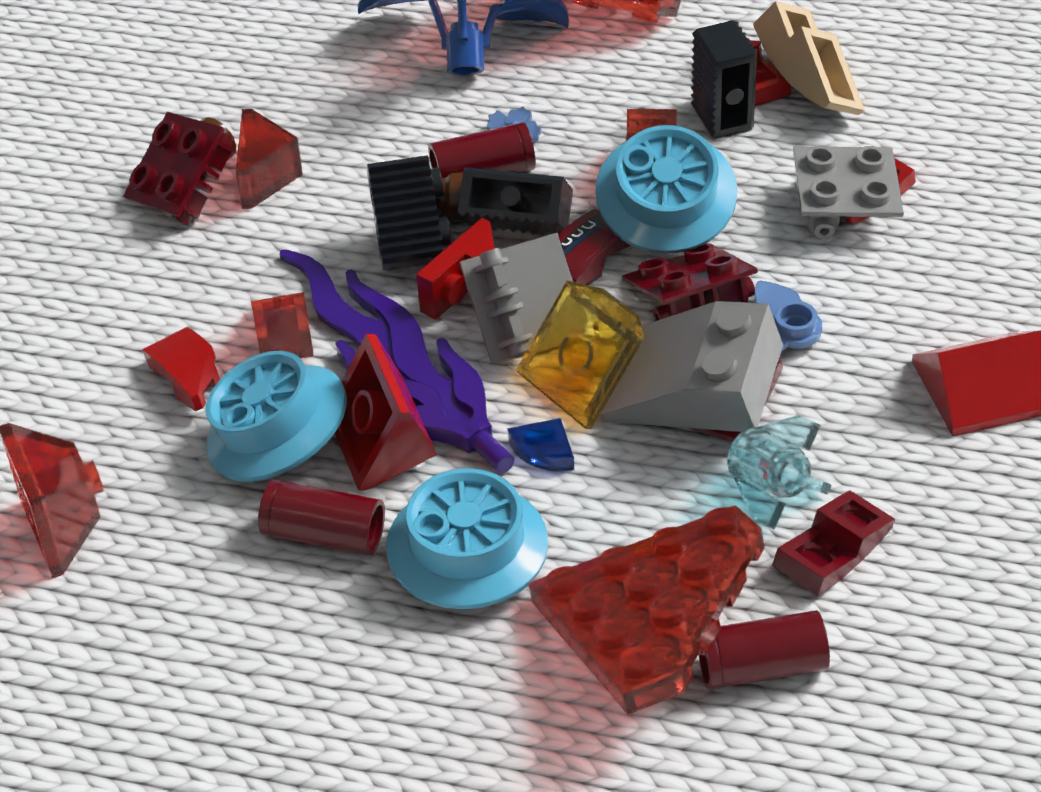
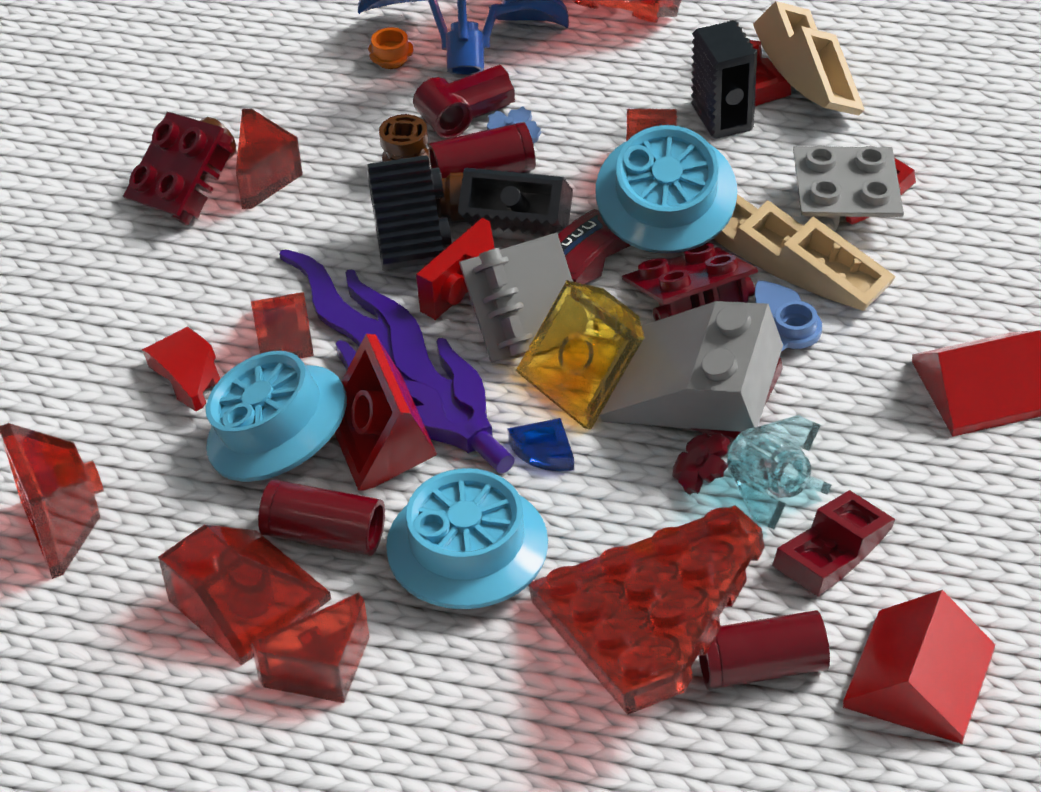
none -> clear red slope [158,524,331,666]
none -> clear red slope [251,592,370,703]
none -> orange plate [368,27,414,69]
none -> reddish brown wheel [379,114,431,168]
none -> dark red piece [413,65,515,139]
none -> dark red plant [672,433,731,495]
none -> tan slope [713,194,896,311]
none -> red slope [843,590,996,744]

